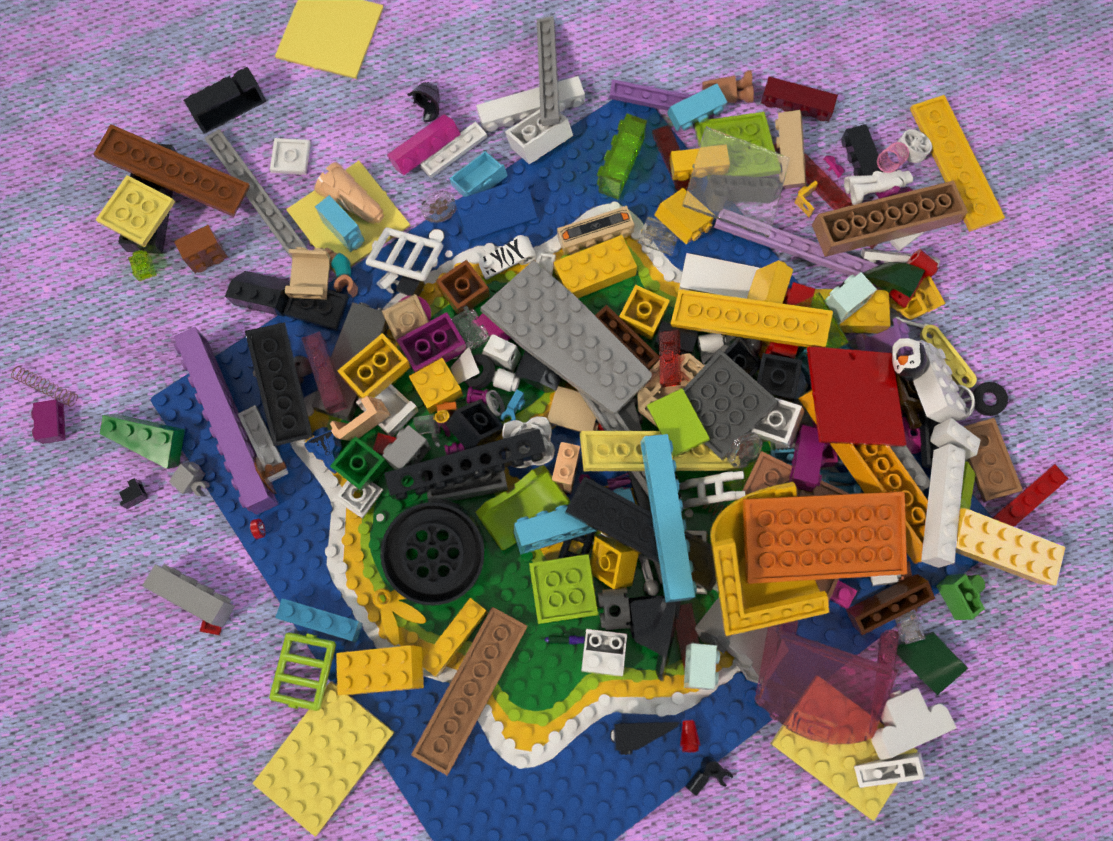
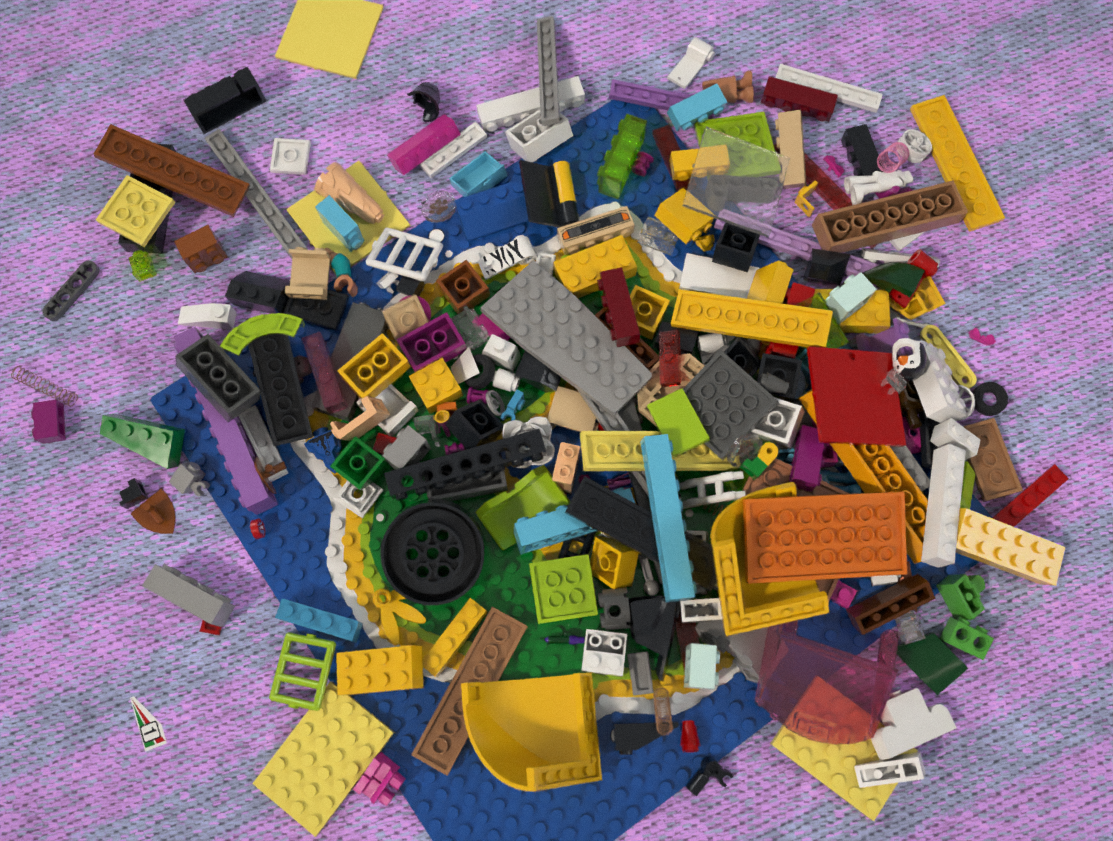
none -> dark grey beam [42,261,100,321]
none -> dark orange shield [130,488,175,534]
none -> sticker [130,696,167,752]
none -> dark grey brick [175,334,261,423]
none -> white slope [178,303,237,330]
none -> lime panel [220,313,305,356]
none -> dark pink hips [353,752,405,806]
none -> yellow panel [461,672,602,791]
none -> black door [519,160,580,228]
none -> dark red brick [597,267,640,347]
none -> light grey tile [627,652,654,696]
none -> magenta bush [631,152,654,176]
none -> medium nougat piece [653,688,673,735]
none -> white door [667,37,715,89]
none -> white torso [680,598,722,623]
none -> yellow piece [695,235,715,252]
none -> black brick [712,222,761,273]
none -> leg [740,442,778,481]
none -> dark grey cone [758,372,789,394]
none -> white plate [776,64,883,113]
none -> black slope [803,248,850,285]
none -> clear tile [881,368,907,394]
none -> bright green brick [940,617,994,660]
none -> dark pink piece [968,328,995,346]

